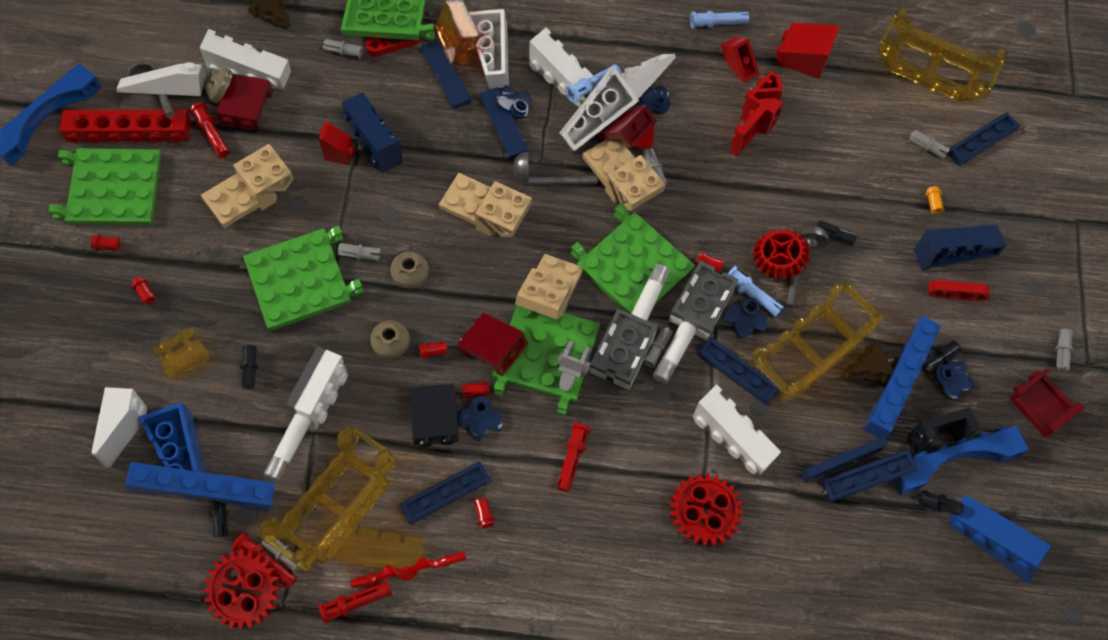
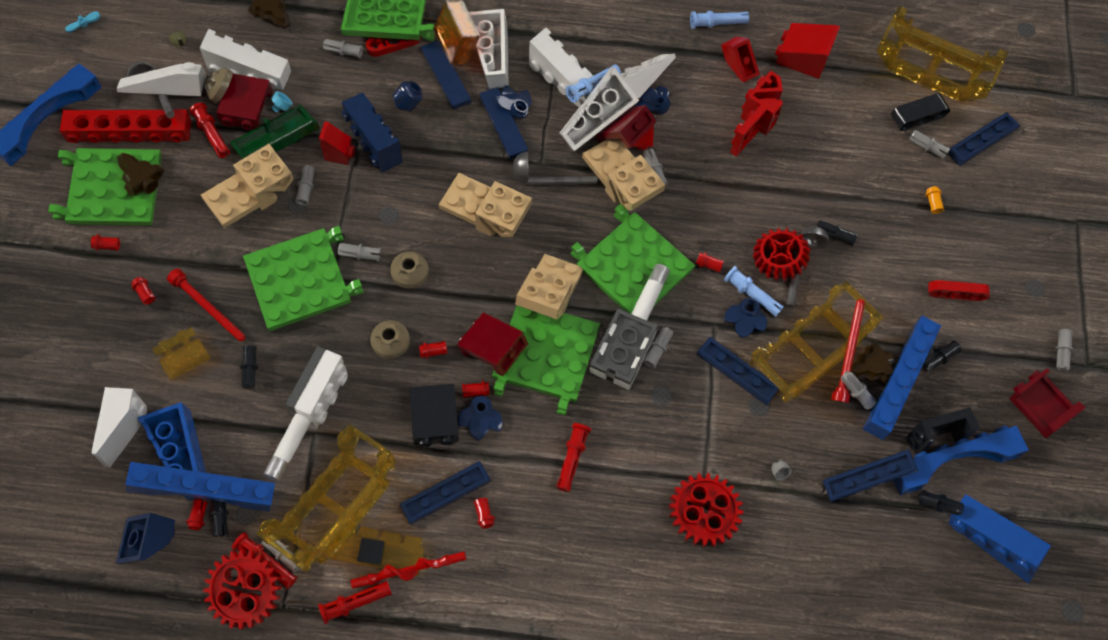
light grey hinge [557,340,592,391] -> none
dark grey piece [653,260,739,384] -> none
white wedge [693,384,781,477] -> none
dark blue tile [801,436,888,483] -> none
dark blue wedge [913,224,1006,271] -> none
dark blue plate [933,360,974,401] -> none
none -> medium azure piece [65,11,100,33]
none -> dark blue slope [116,513,175,565]
none -> dark brown rock [117,153,165,196]
none -> red piece [167,268,246,342]
none -> olive hinge [168,31,186,47]
none -> red pin [186,499,208,531]
none -> dark green container [230,104,320,159]
none -> medium azure tile [271,91,293,113]
none -> light grey axle [295,165,315,206]
none -> black tile [357,538,386,566]
none -> dark blue head [393,81,423,111]
none -> light grey hinge [771,460,791,480]
none -> red piece [831,299,865,403]
none -> light grey axle [841,371,876,409]
none -> black beam [891,93,951,131]

